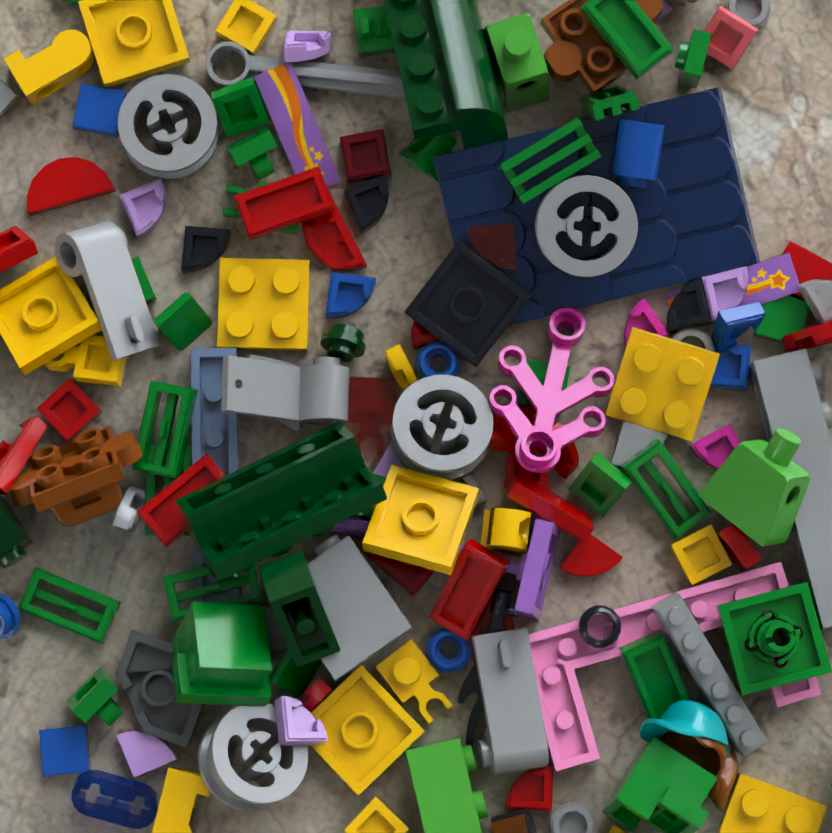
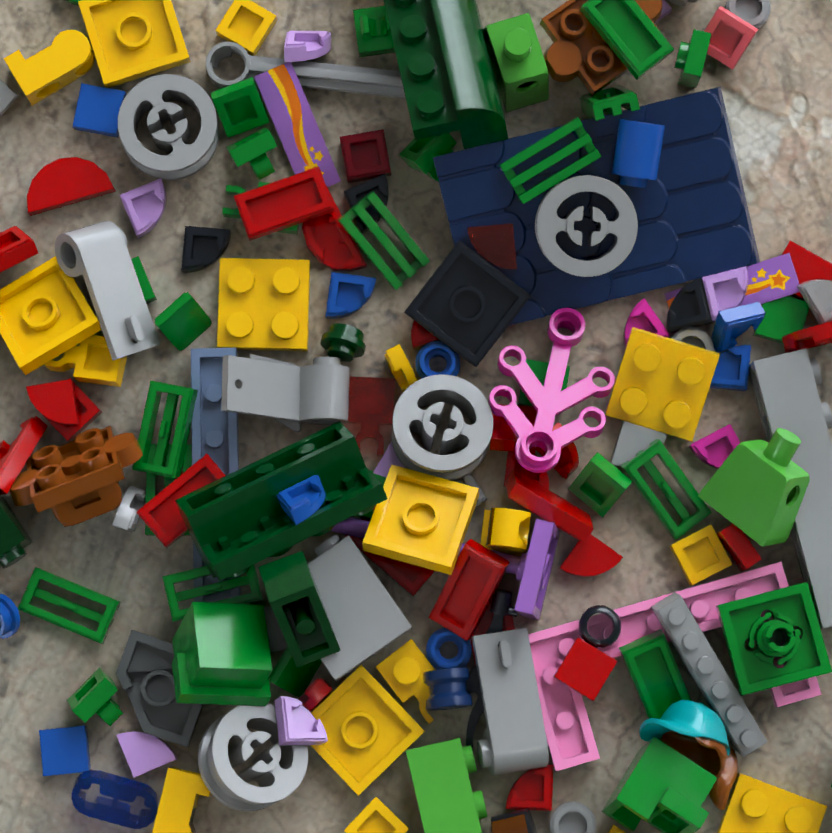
none -> red tile [26,379,80,426]
none -> blue tile [277,475,326,525]
none -> green tile [337,191,430,290]
none -> dark blue wheel [423,668,473,711]
none -> red tile [553,637,618,701]

